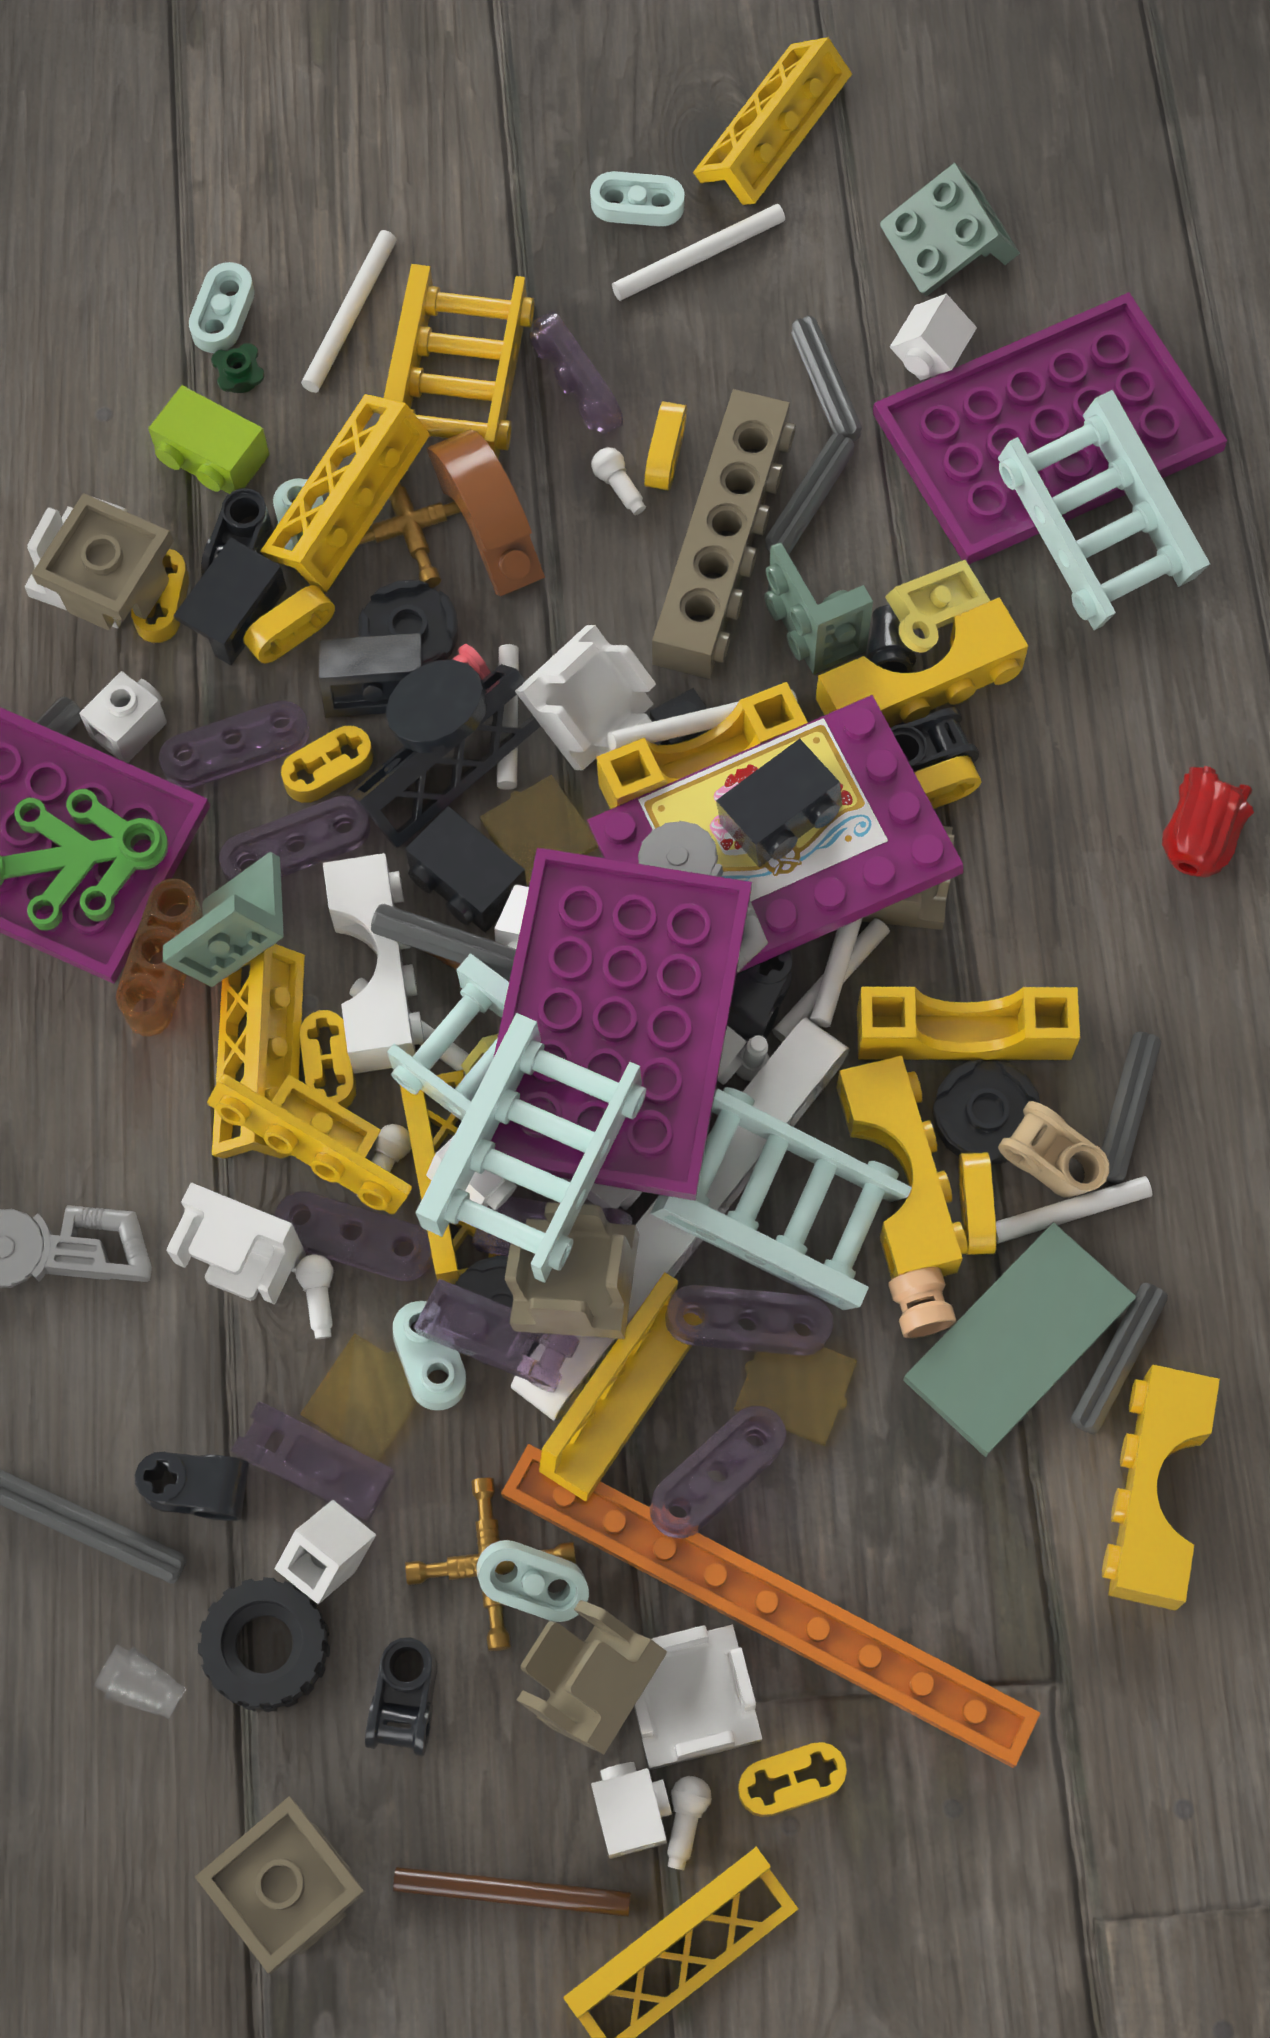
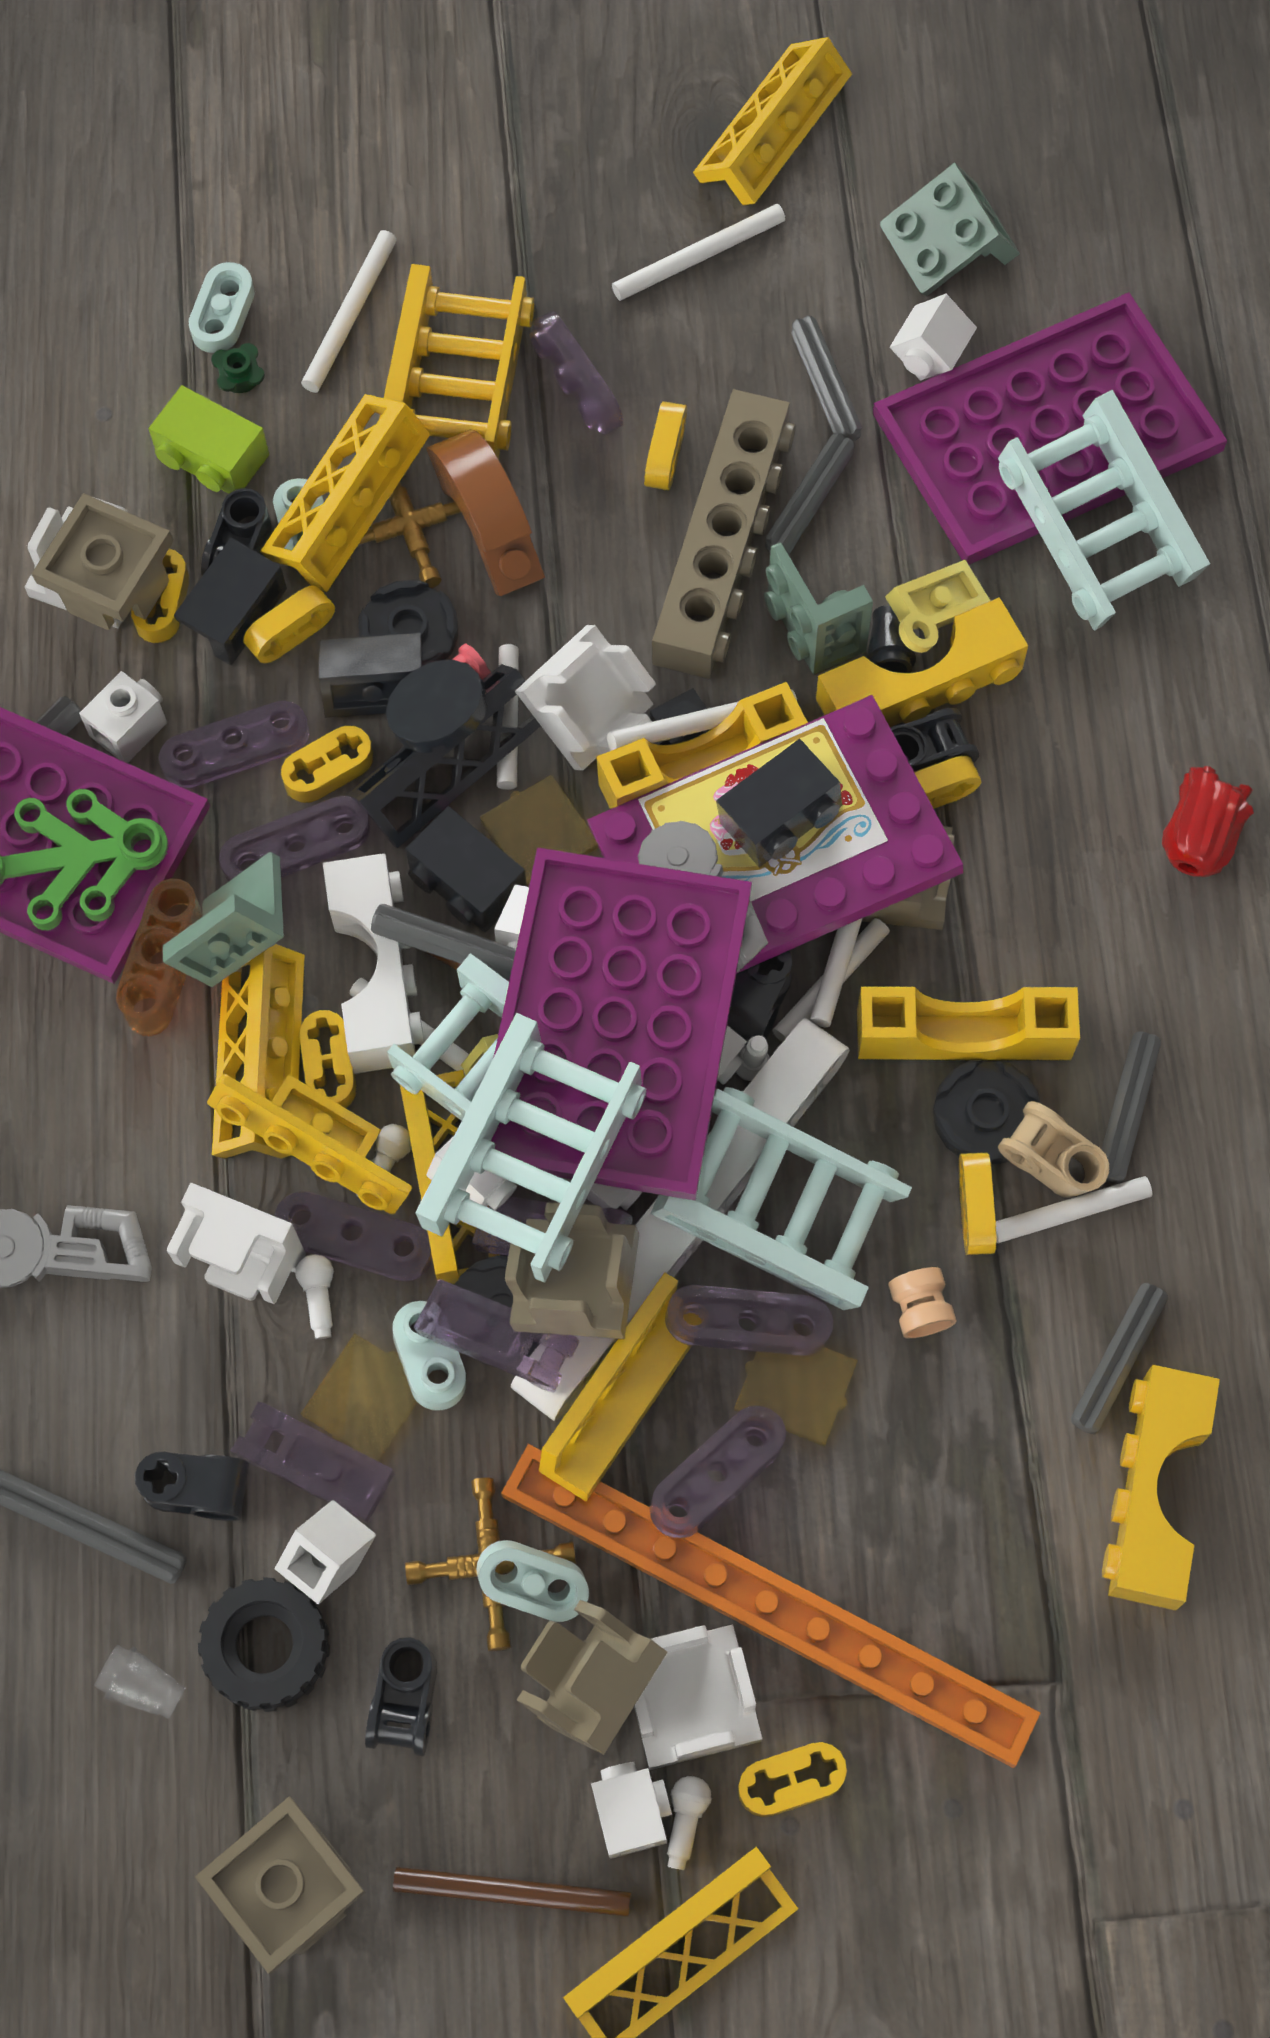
light aqua plate [590,171,685,226] -> none
white piece [591,447,646,515] -> none
yellow arch [837,1056,968,1279] -> none
sand green tile [903,1222,1136,1457] -> none

